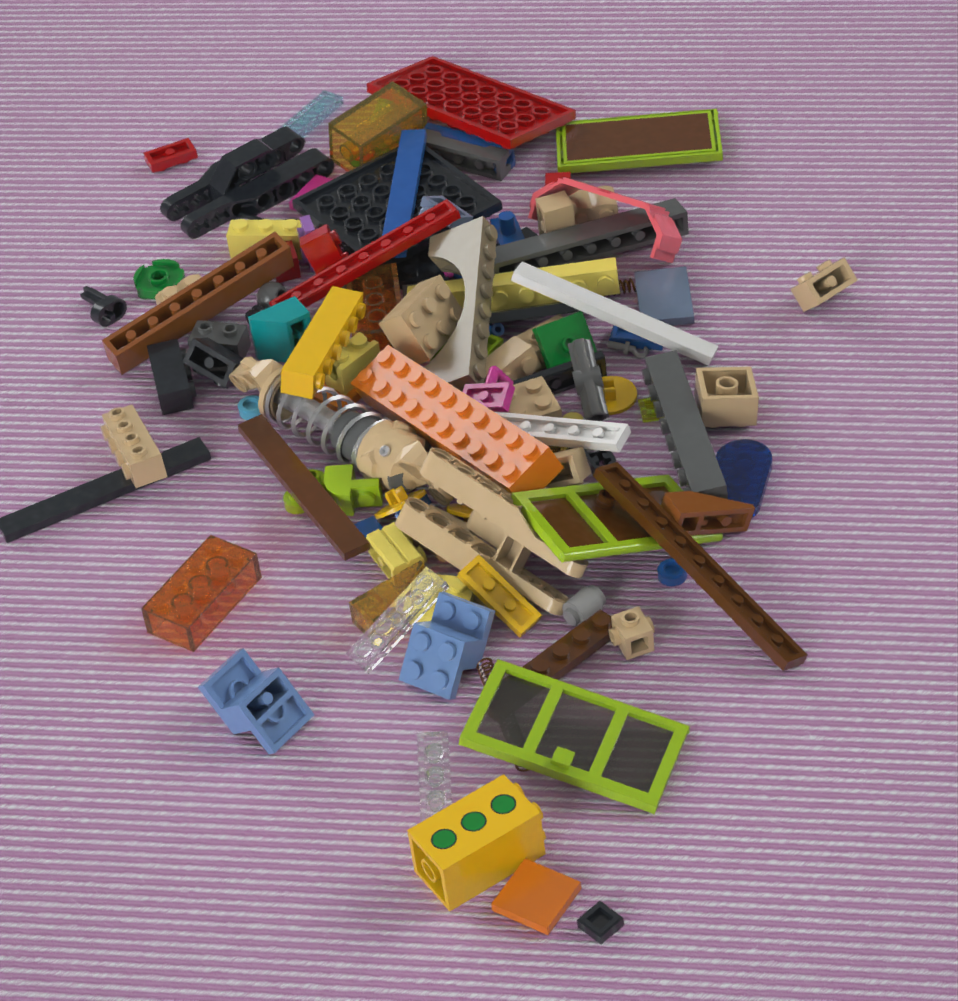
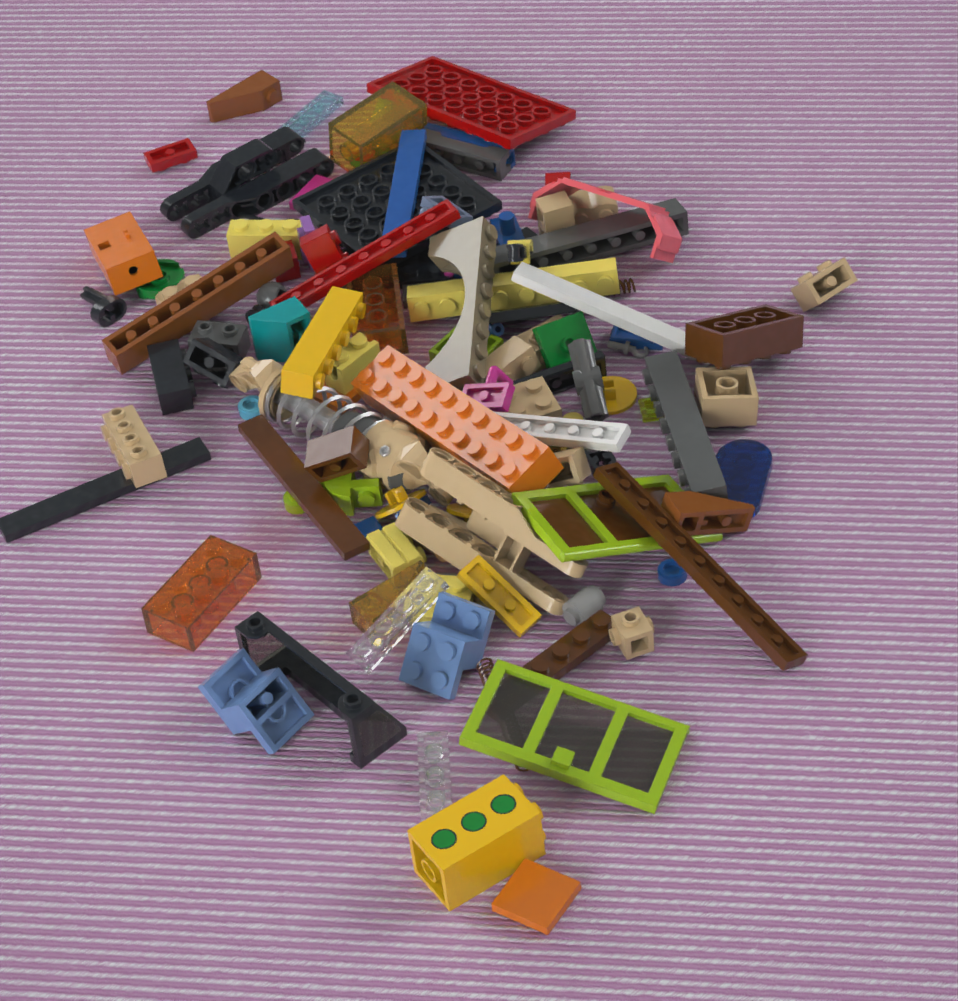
tan brick [379,275,462,364] -> none
reddish brown door [555,108,723,173] -> none
black tile [577,901,624,945] -> none
sand blue tile [634,266,694,326] -> none
none -> orange brick [84,211,163,296]
none -> dark orange slope [206,70,283,123]
none -> black windscreen [235,611,407,769]
none -> reddish brown brick [304,425,370,483]
none -> piece [506,239,533,265]
none -> reddish brown brick [685,304,804,370]

